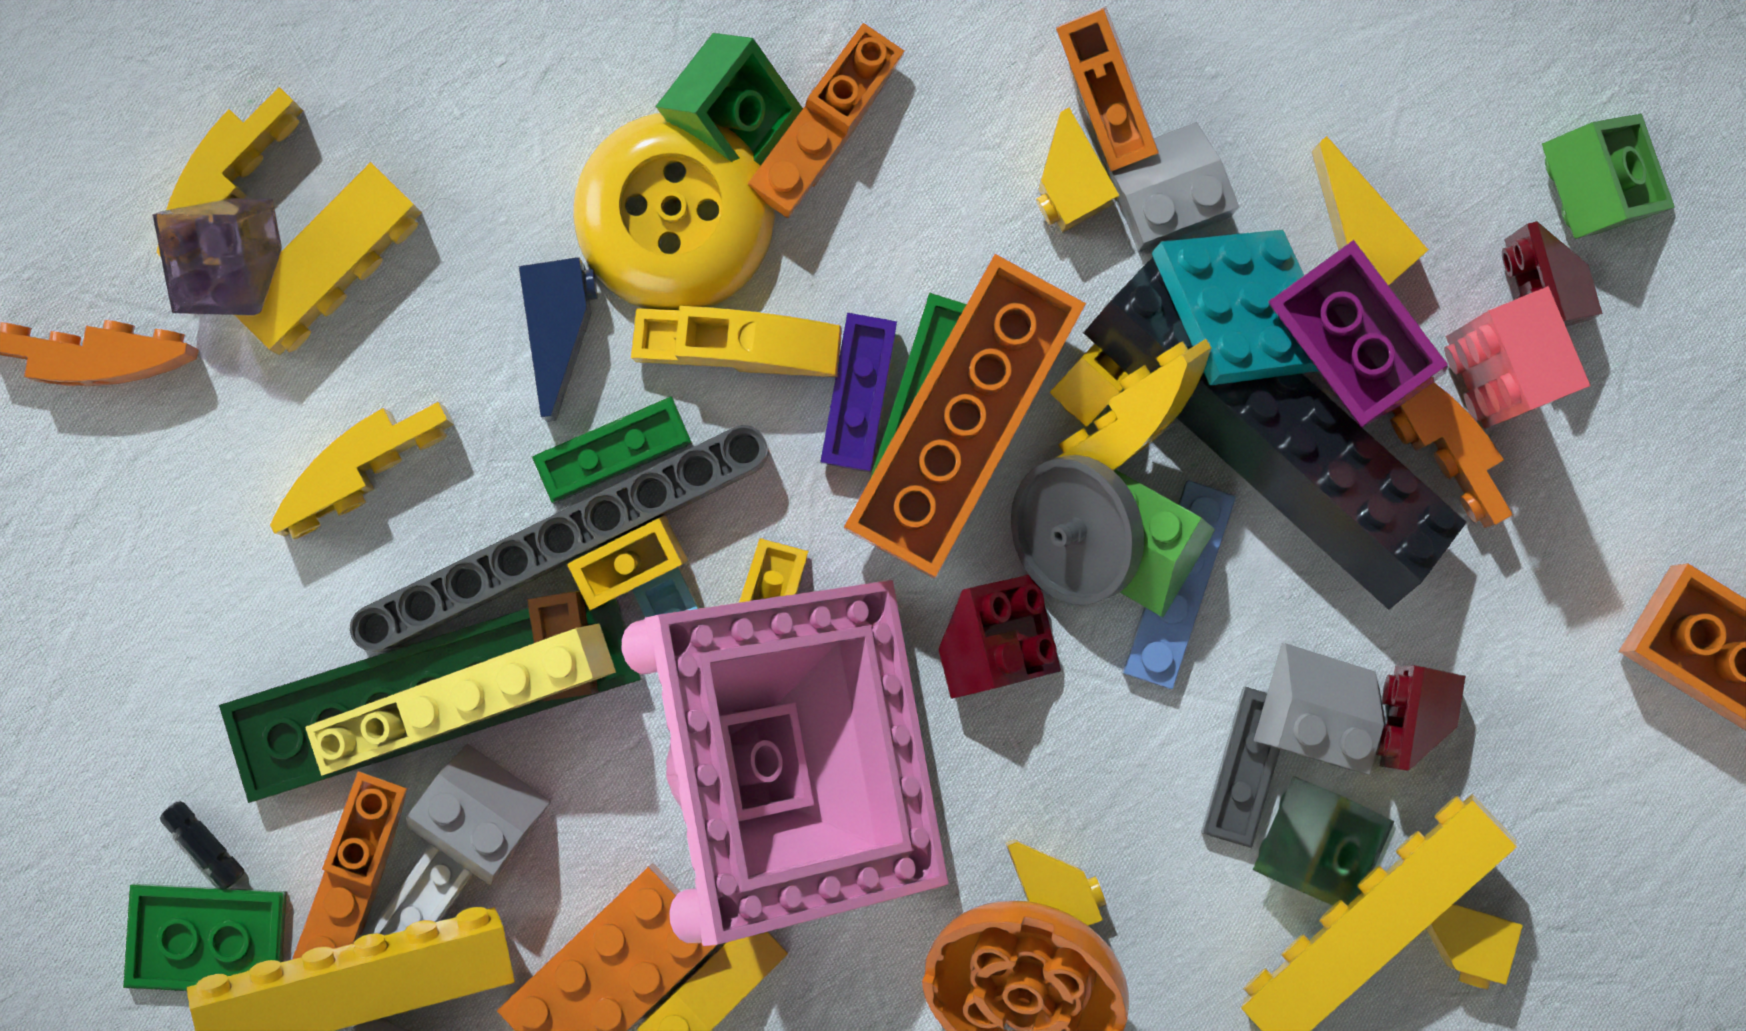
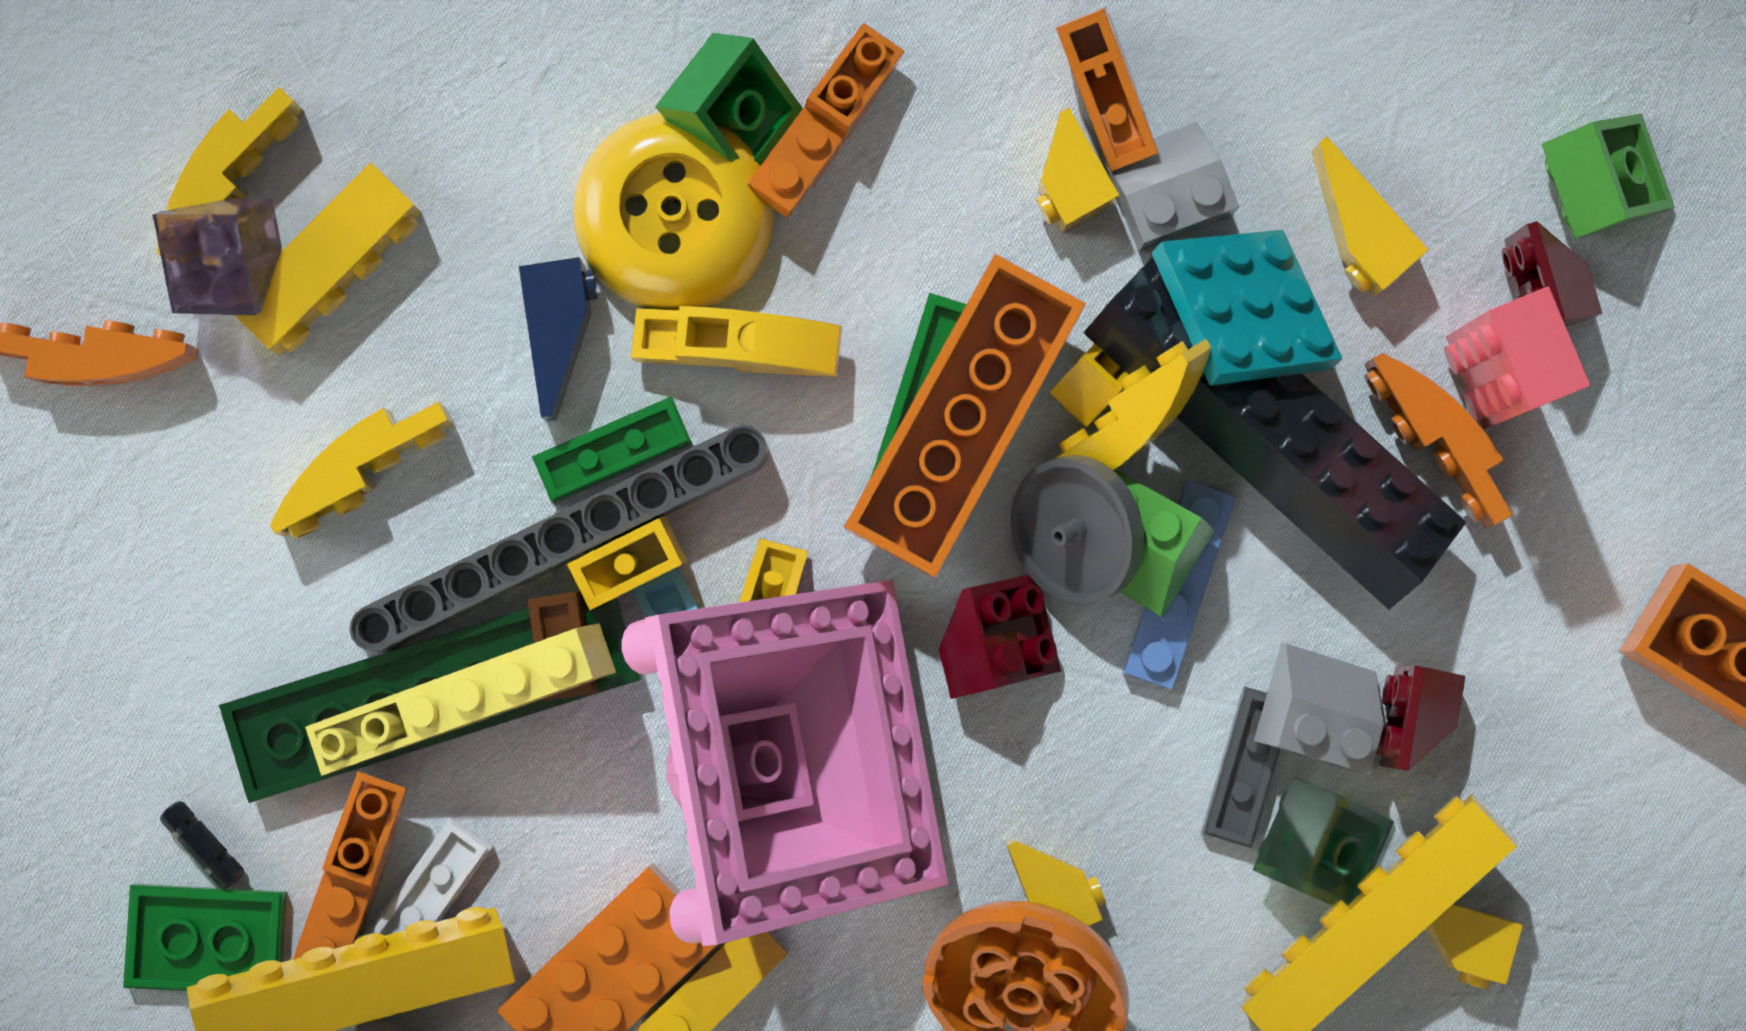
light grey slope [407,743,551,886] -> none
dark purple plate [820,312,897,472] -> none
magenta slope [1268,240,1448,428] -> none

